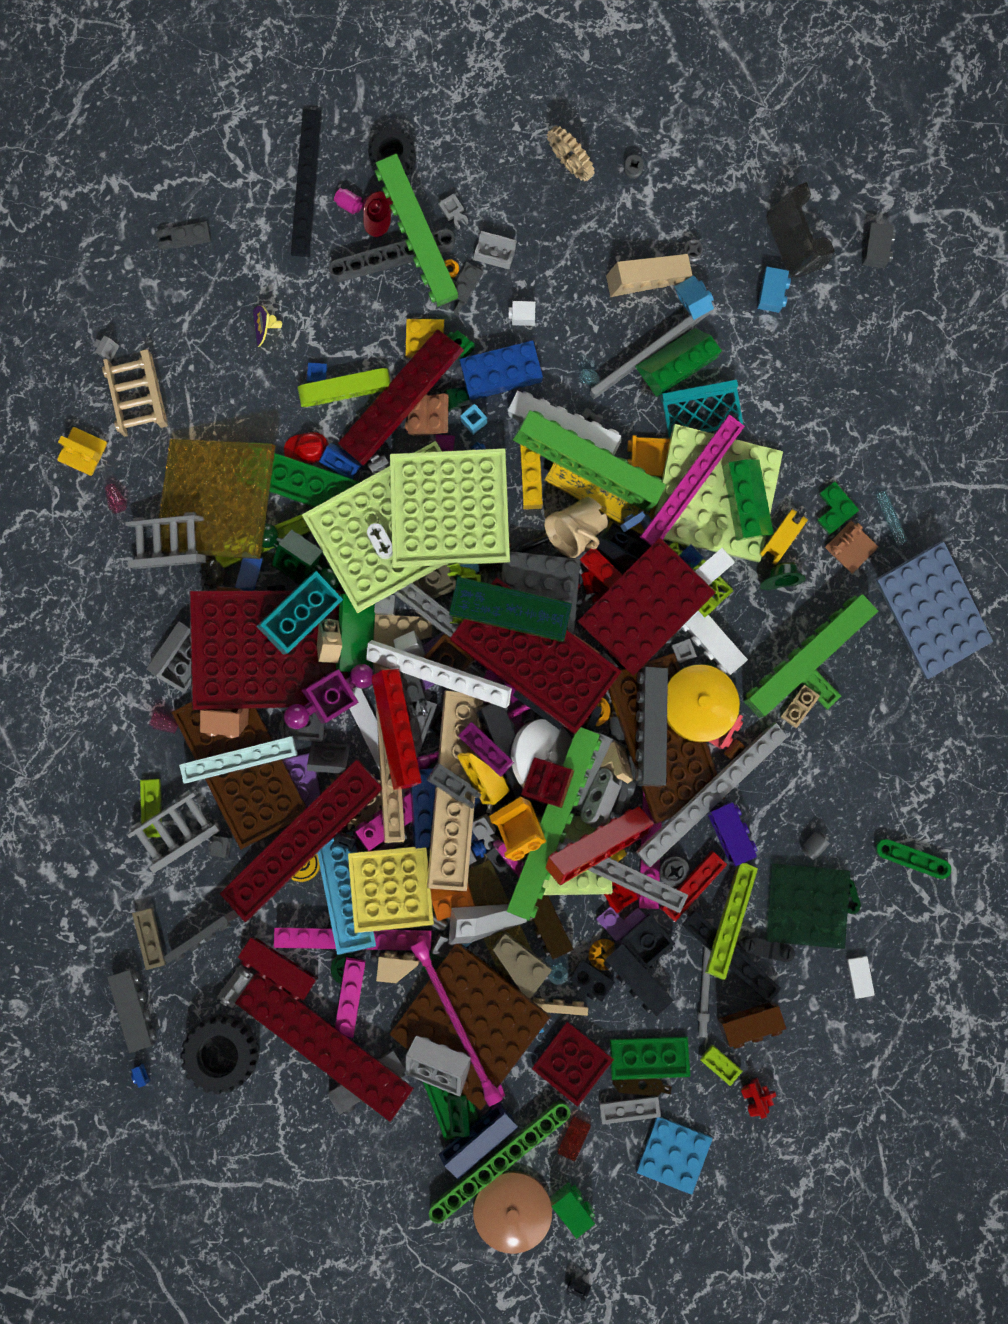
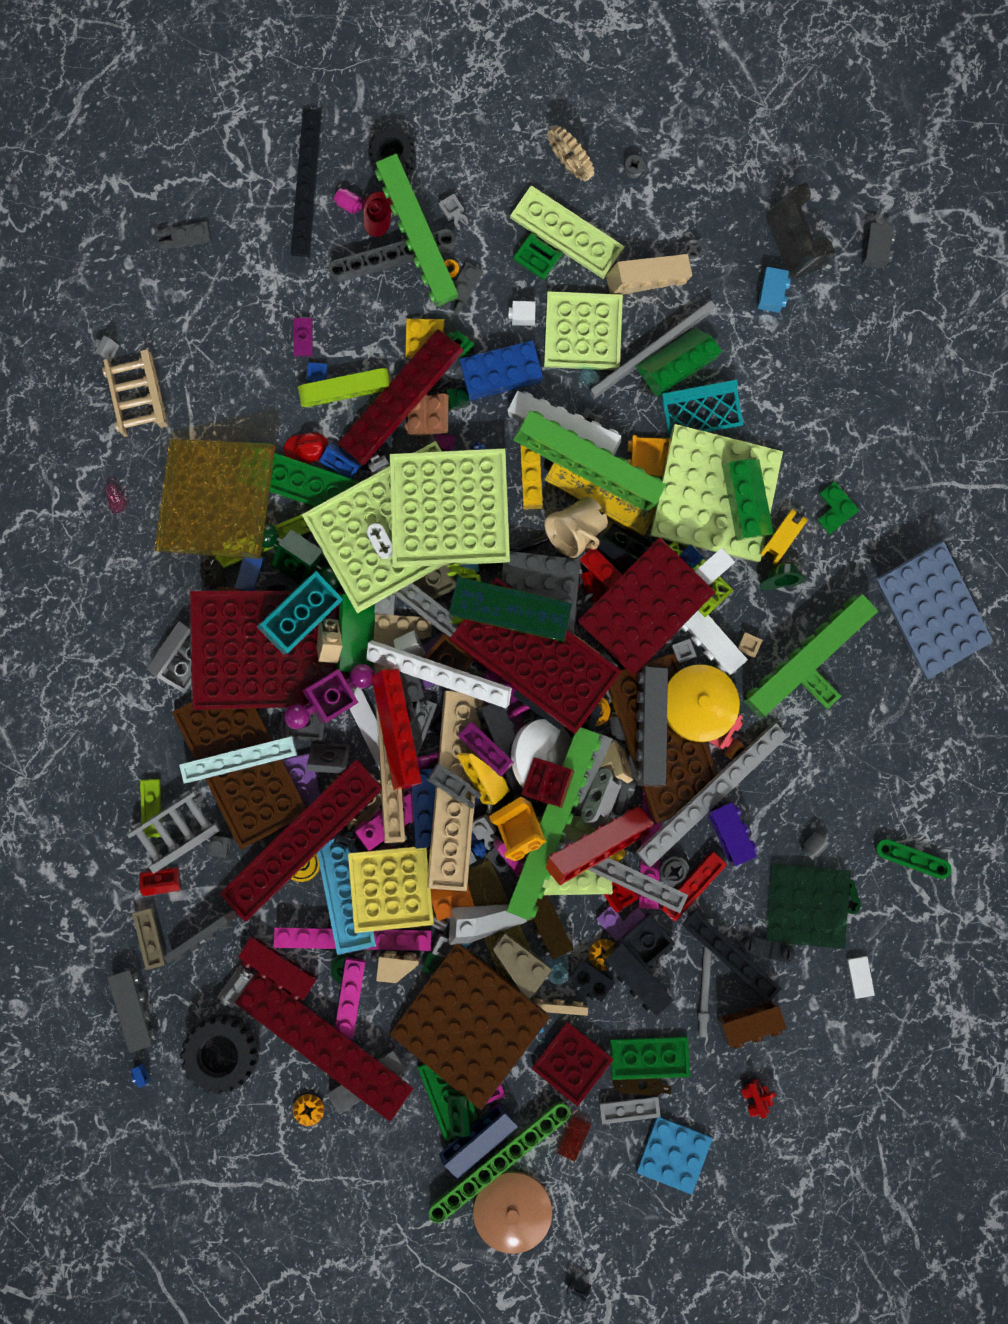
yellow bracket [57,427,107,476] -> none
light grey fence [126,512,206,569] -> none
clear pink cone [149,711,178,734] -> none
nougat brick [200,709,249,738] -> none
shield [253,305,282,347] -> none
light grey slope [406,1036,471,1097] -> none
dark pink hose [411,940,503,1107] -> none
medium azure brick [460,404,487,435] -> none
light grey bracket [473,231,517,269] -> none
green brick [550,1182,595,1239] -> none
medium blue bracket [620,511,652,532] -> none
dark pink plate [640,415,745,546] -> none
dark azure brick [674,276,714,320] -> none
lime plate [700,1045,743,1086] -> none
lime plate [705,863,758,980] -> none
tan slope [780,685,820,728] -> none
nougat hinge [825,521,878,574] -> none
clear light blue axle [876,491,908,545] -> none
none -> red slope [139,867,181,896]
none -> magenta plate [293,318,313,357]
none -> light orange gear [293,1094,324,1126]
none -> yellowish green plate [510,186,625,279]
none -> green plate [513,232,563,281]
none -> yellowish green plate [544,292,623,370]
none -> tan plate [738,632,763,658]

